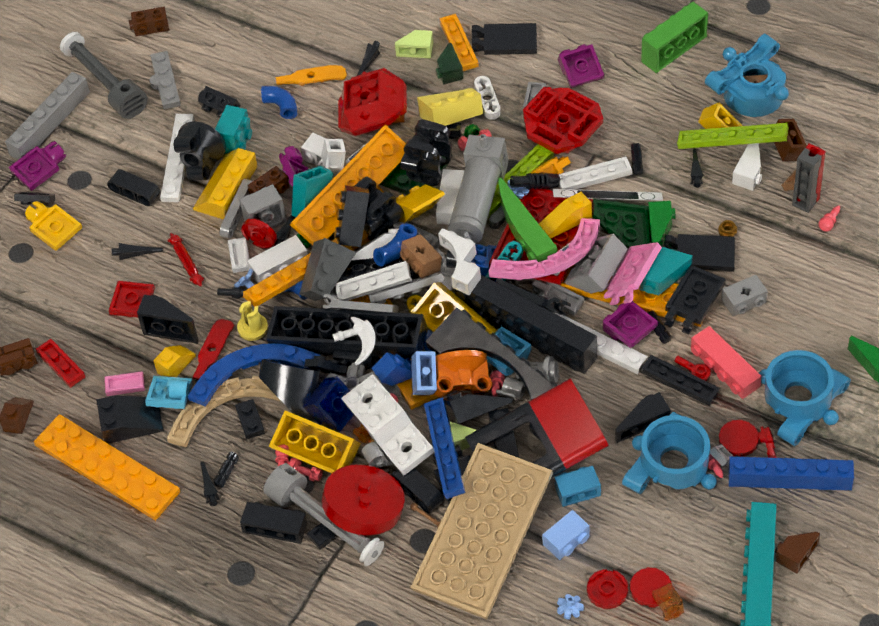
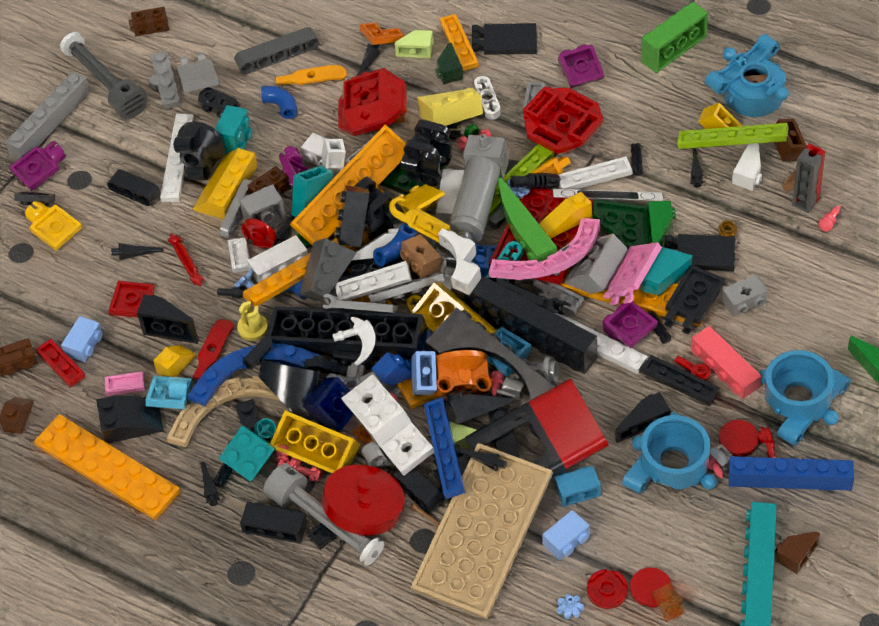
none -> light blue brick [61,316,103,363]
none -> light grey tile [177,52,219,93]
none -> teal brick [218,425,276,482]
none -> dark grey beam [234,27,320,74]
none -> black bar [242,337,273,370]
none -> teal wheel [254,418,276,439]
none -> orange tile [359,22,405,45]
none -> yellow plate [389,197,451,243]
none -> black piece [455,448,507,472]

